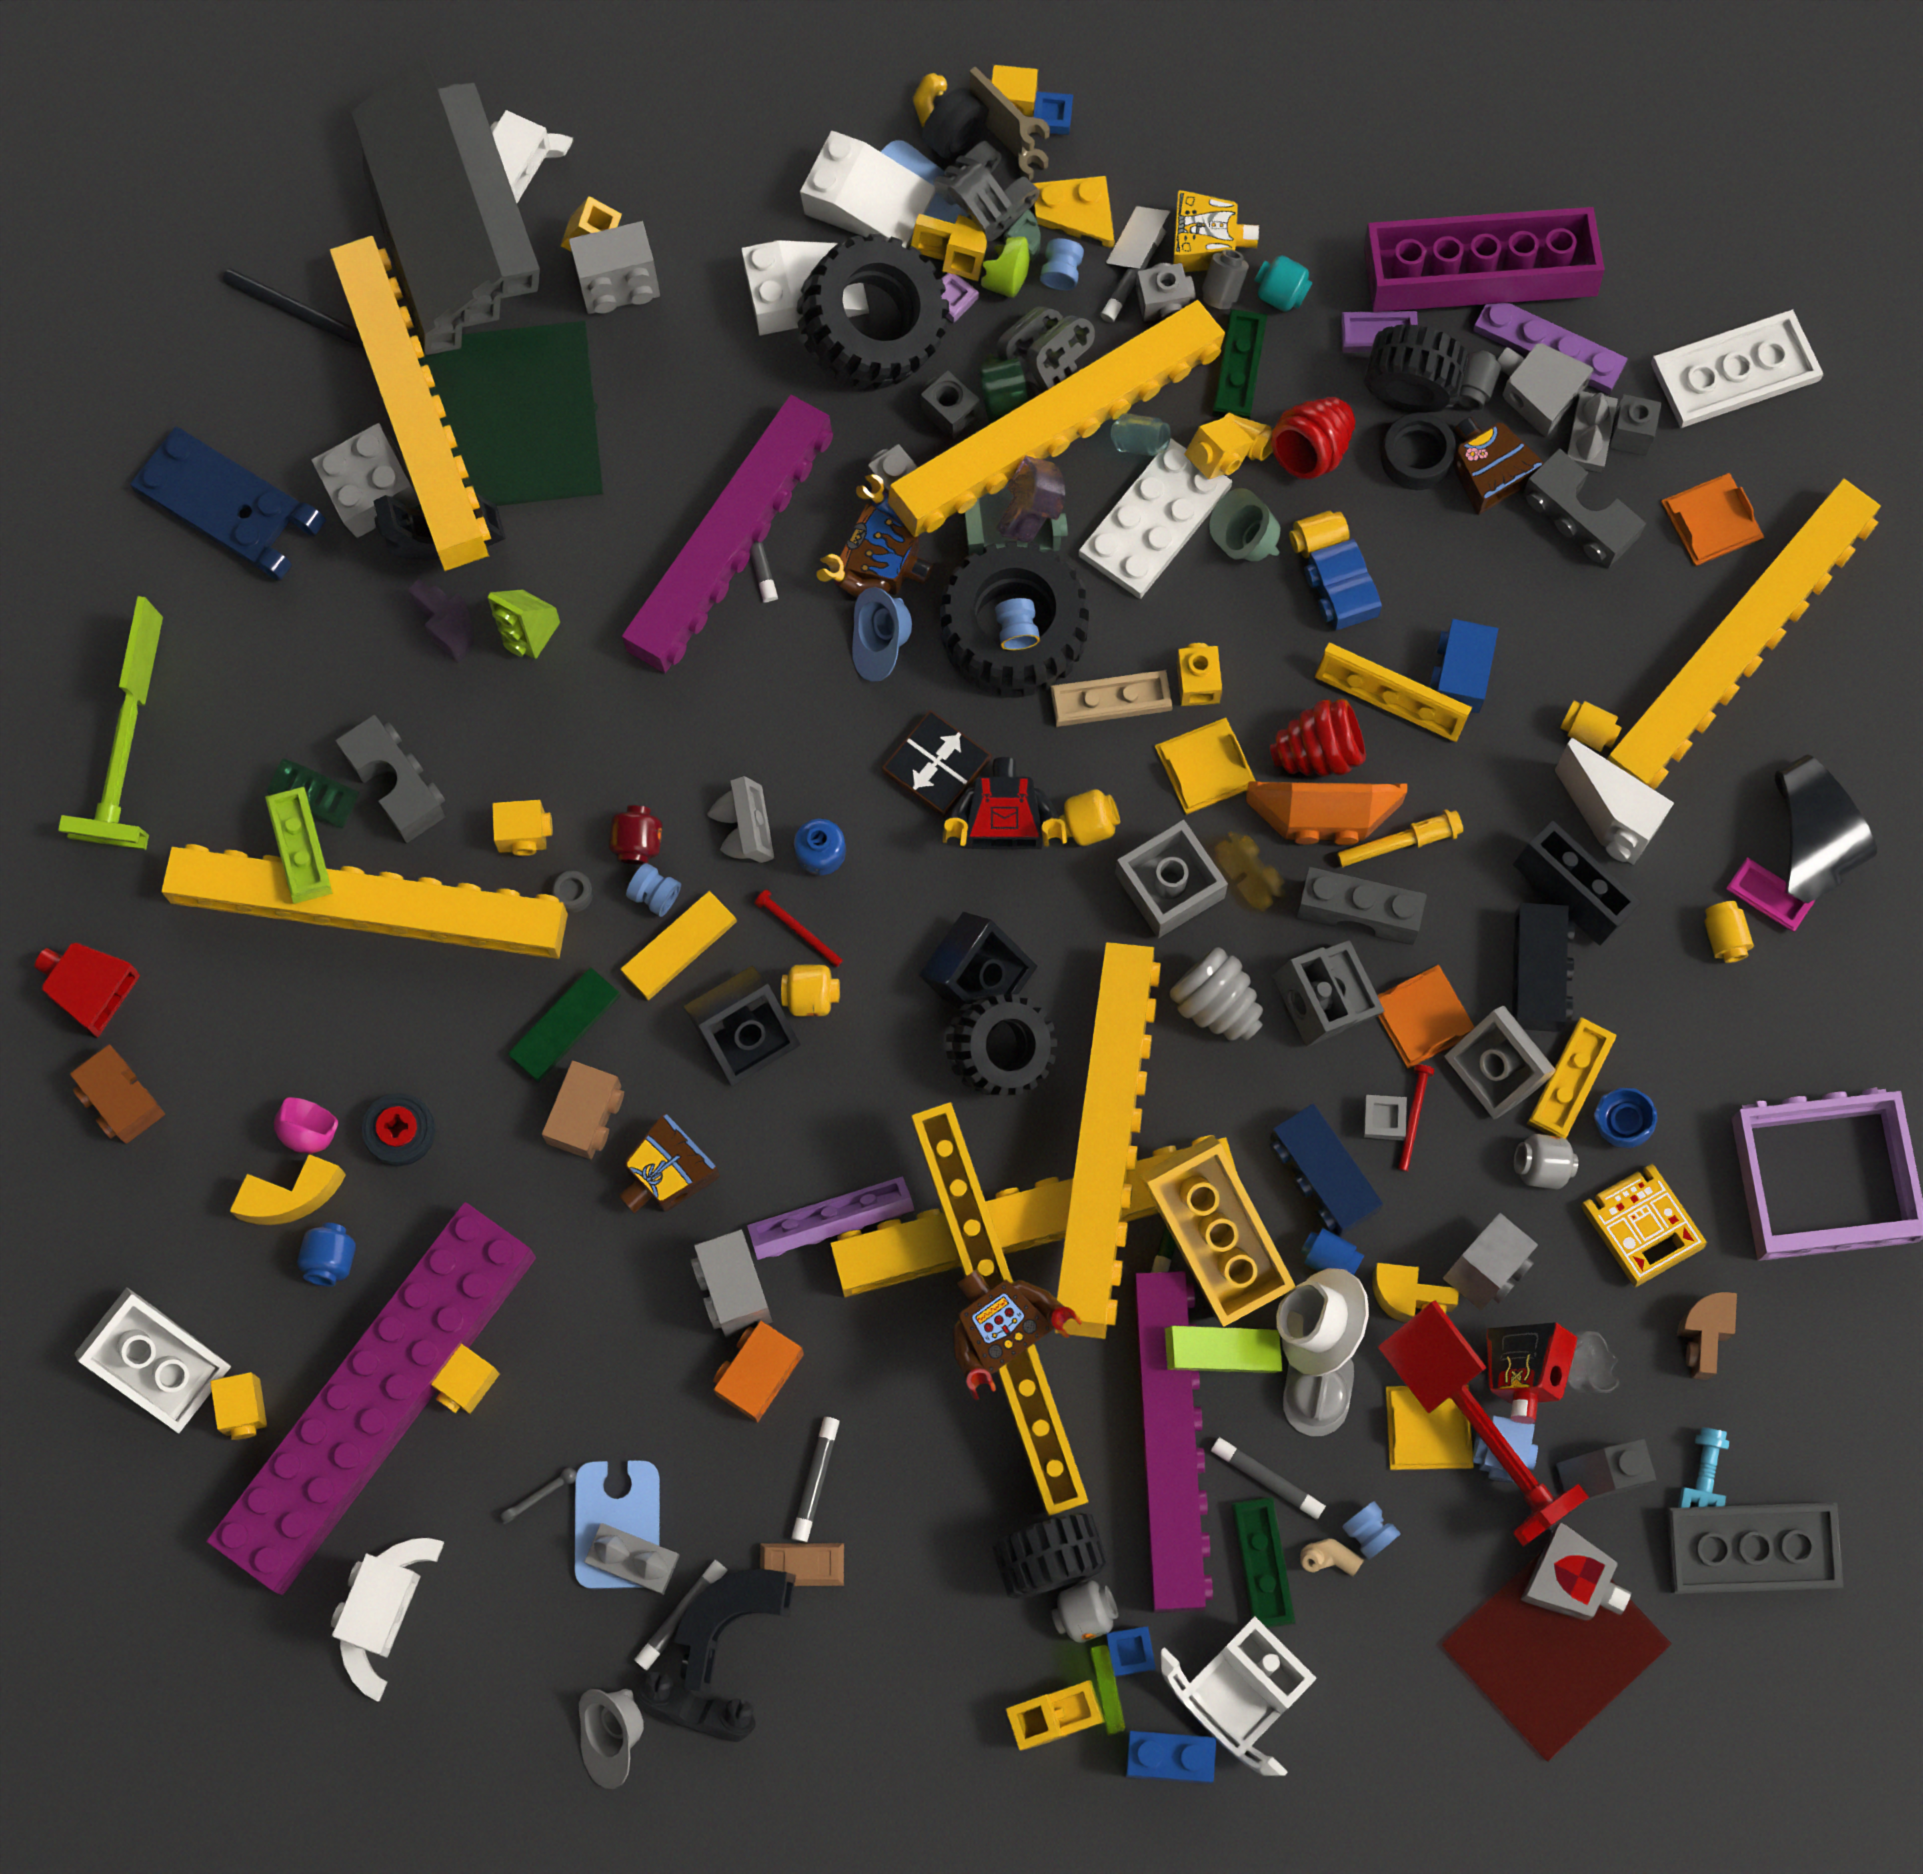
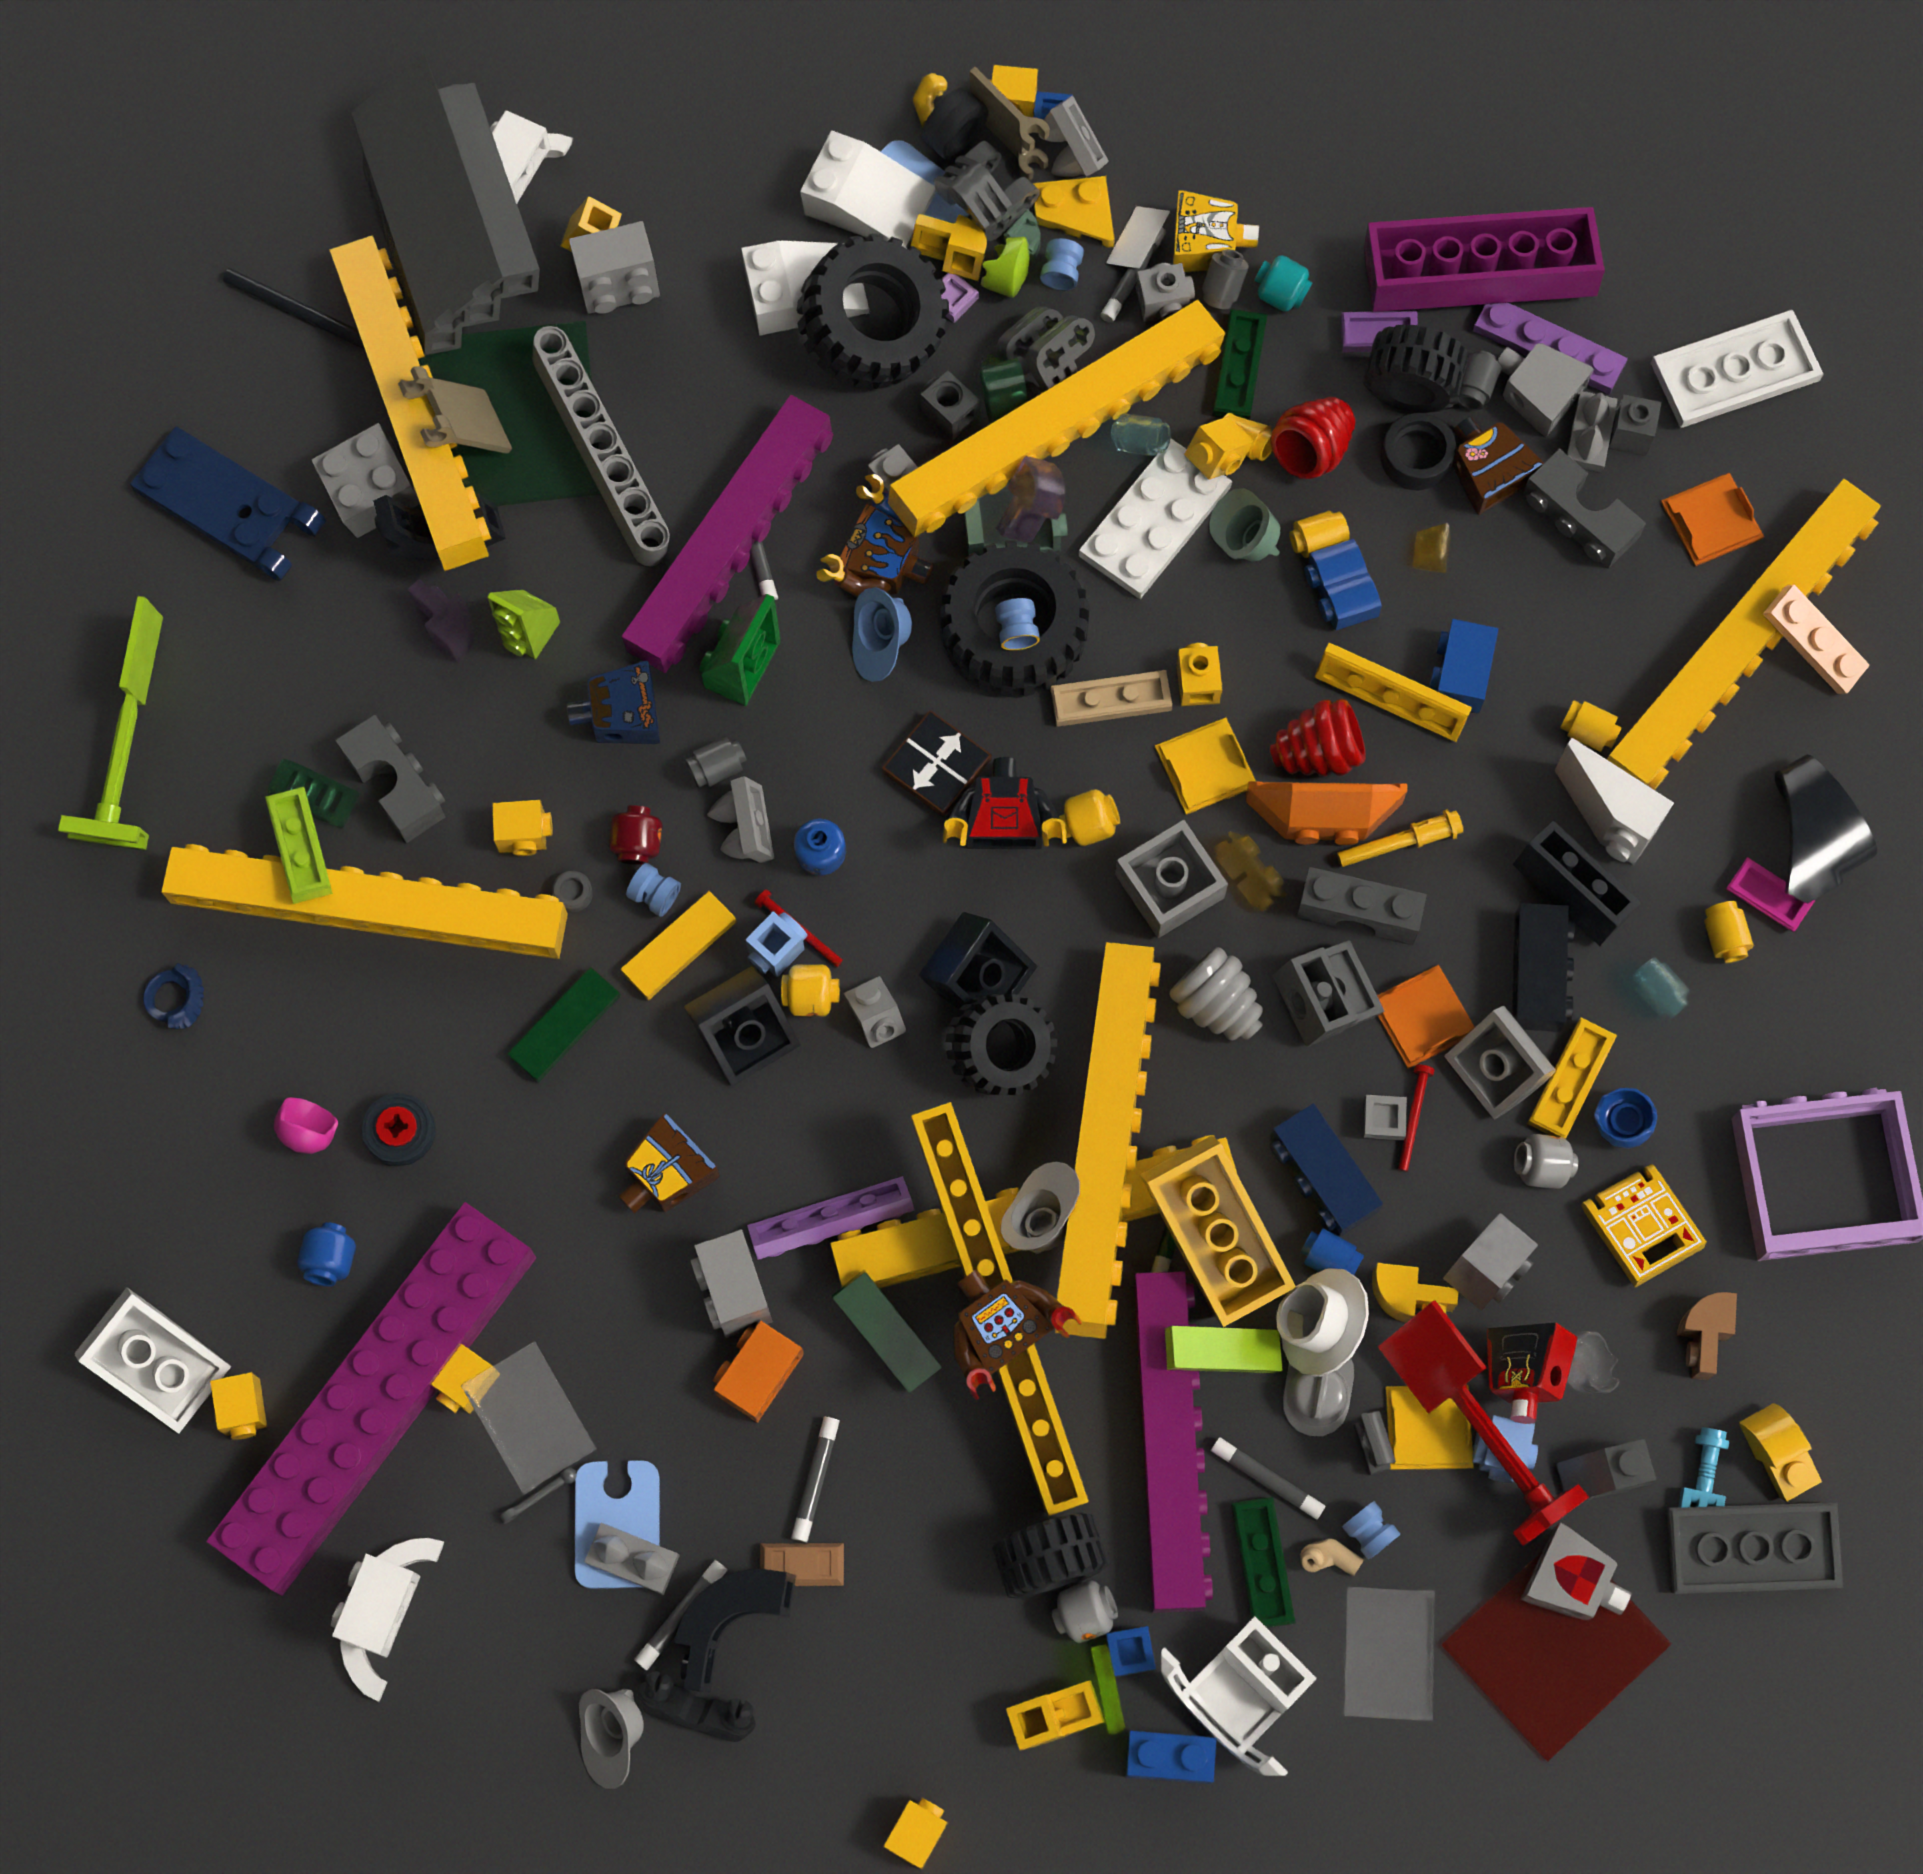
red torso [34,943,141,1038] -> none
dark orange brick [70,1044,166,1144] -> none
yellow brick [230,1154,346,1225] -> none
medium nougat brick [542,1060,624,1160] -> none
none -> dark blue piece [143,963,204,1029]
none -> dark tan flag [398,366,512,454]
none -> clear piece [461,1341,596,1494]
none -> light grey beam [532,326,670,567]
none -> dark blue torso [567,661,660,744]
none -> dark grey brick [685,736,747,788]
none -> green slope [700,594,781,706]
none -> light blue brick [745,911,808,977]
none -> dark green tile [832,1270,942,1393]
none -> light grey bracket [844,976,906,1048]
none -> yellow brick [884,1798,948,1870]
none -> light grey piece [1001,1162,1080,1254]
none -> light grey tile [1039,95,1109,177]
none -> clear piece [1345,1587,1435,1721]
none -> dark grey piece [1353,1411,1396,1475]
none -> clear yellow slope [1412,523,1451,573]
none -> clear light blue brick [1631,957,1691,1018]
none -> yellow brick [1739,1403,1822,1502]
none -> light nougat plate [1763,584,1870,695]

